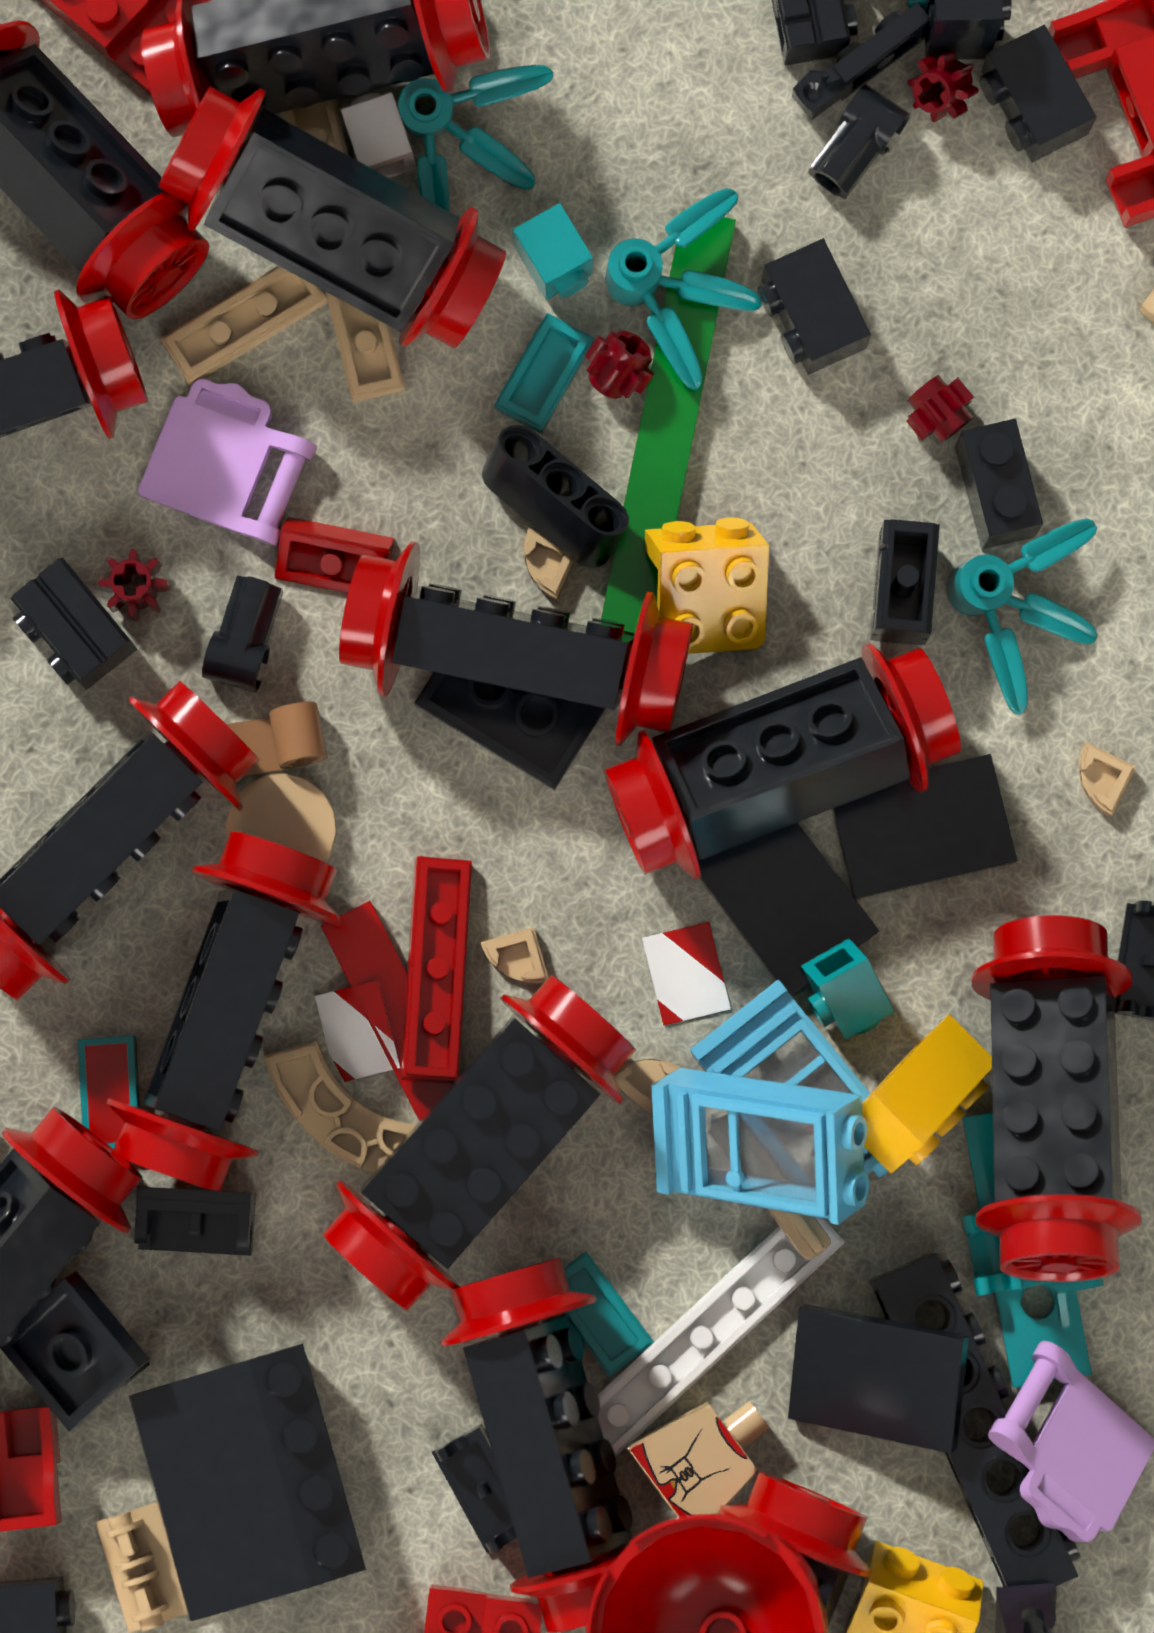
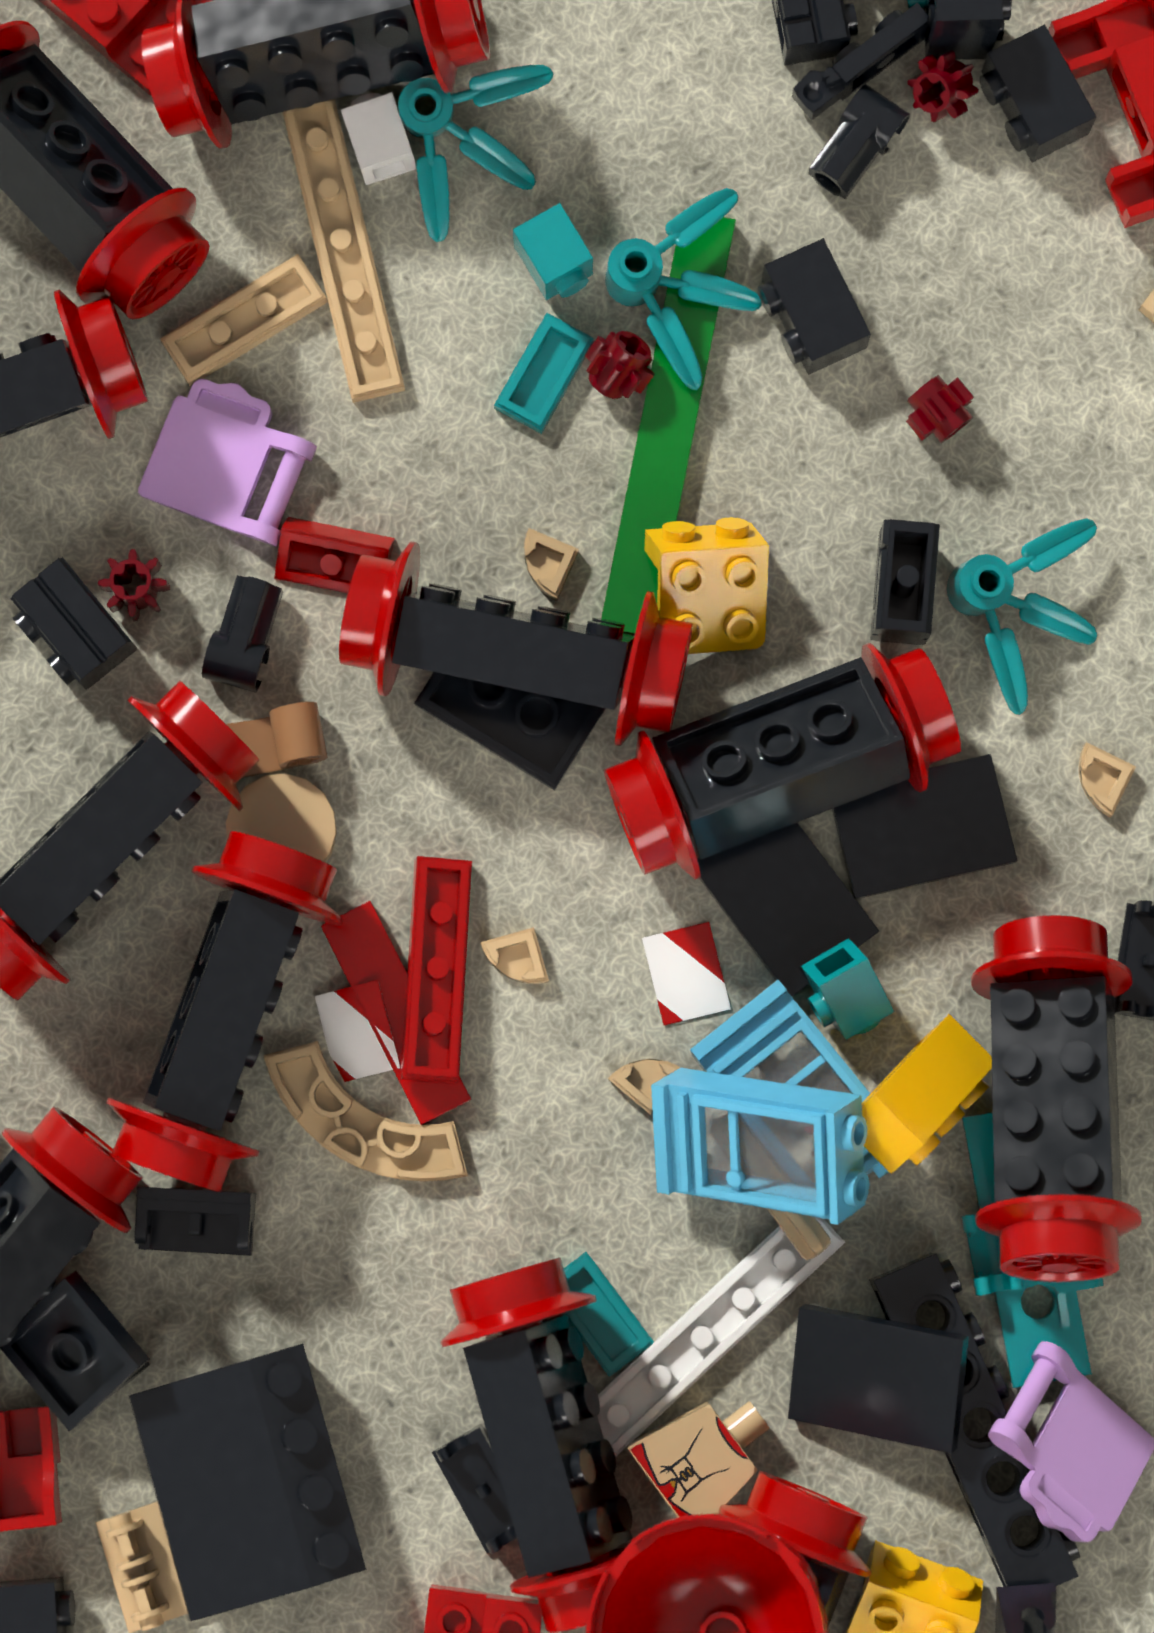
red tile [77,1035,140,1149] -> none
black brick [158,86,506,348] -> none
black brick [322,975,636,1311] -> none
black beam [482,425,629,568] -> none
black brick [955,418,1043,550] -> none

